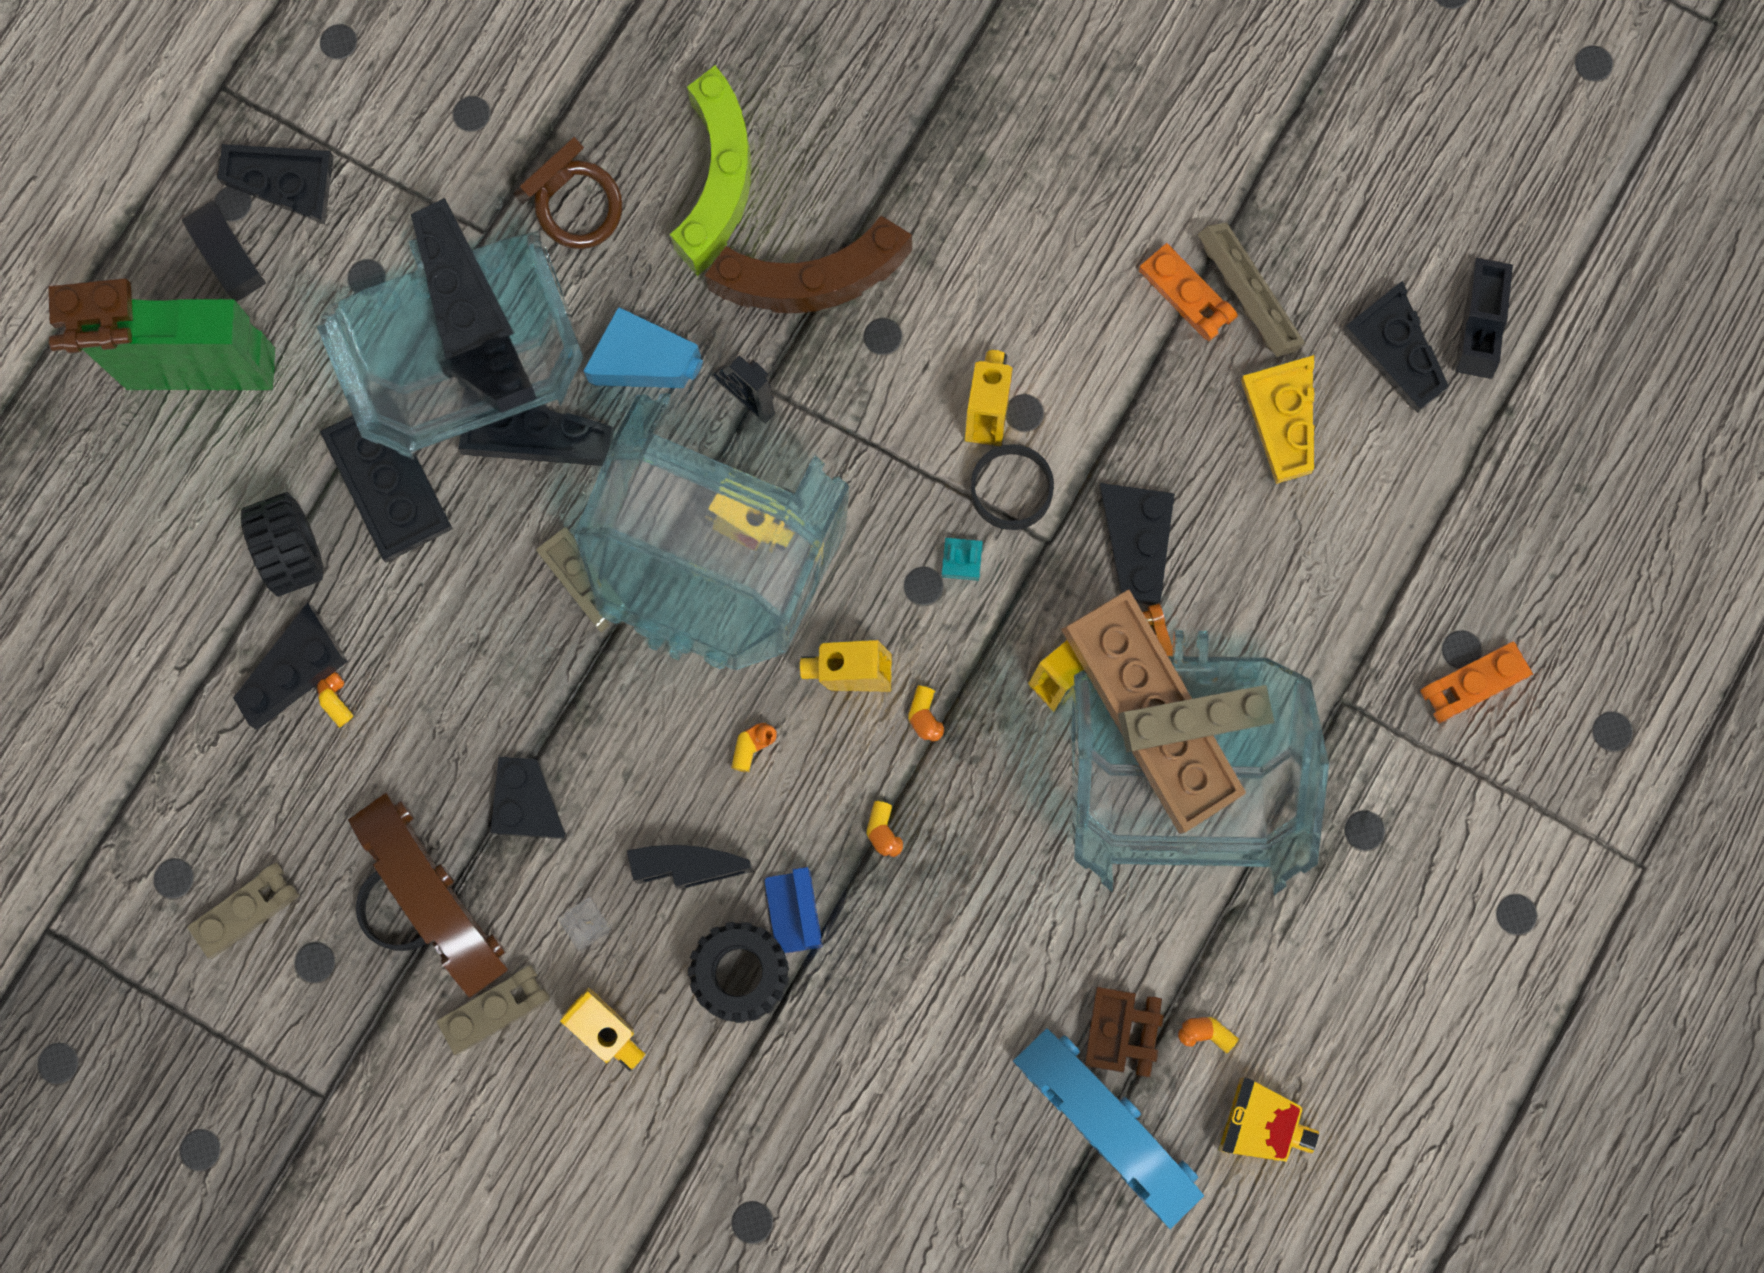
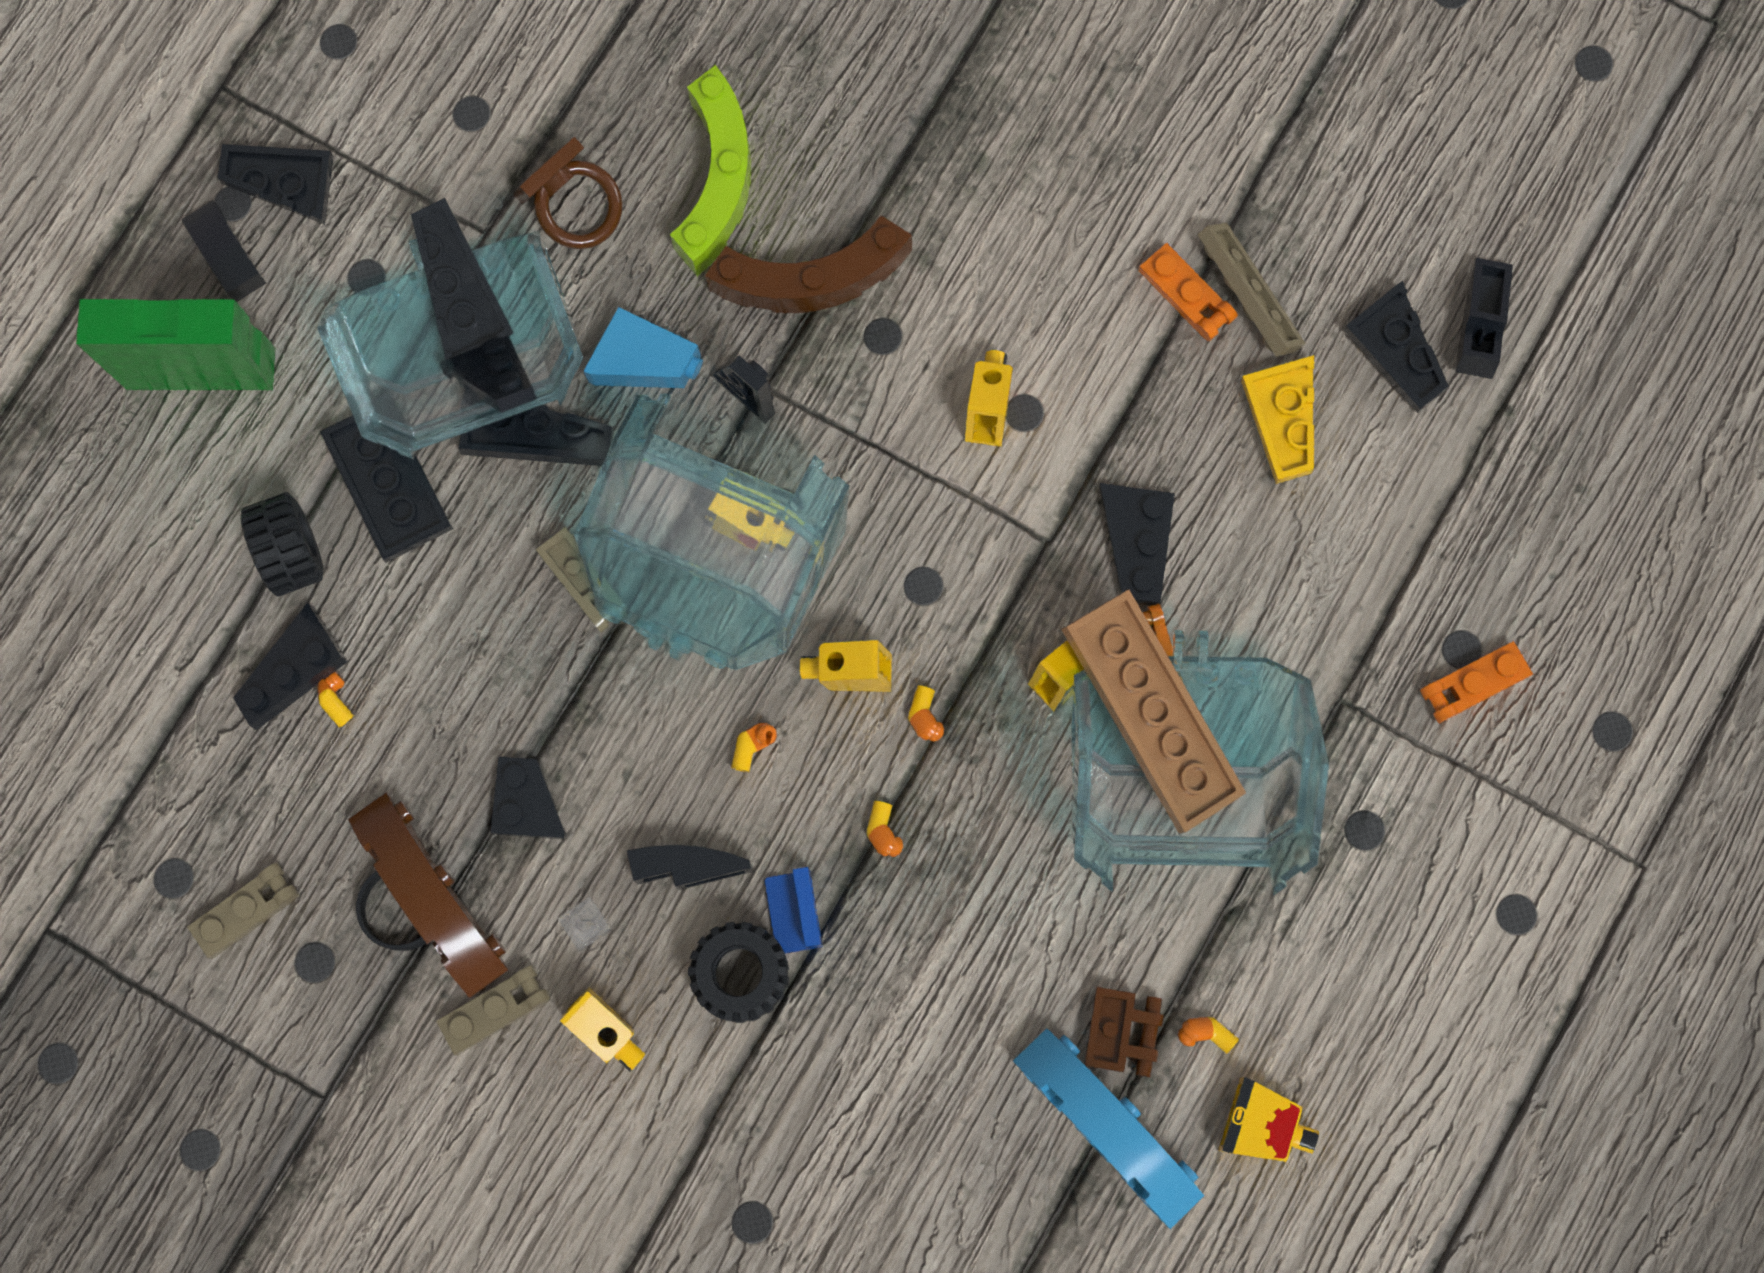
reddish brown plate [48,278,133,354] -> none
teal tile [942,538,983,581] -> none
black tyre [971,444,1054,530] -> none
dark tan plate [1118,685,1275,753] -> none

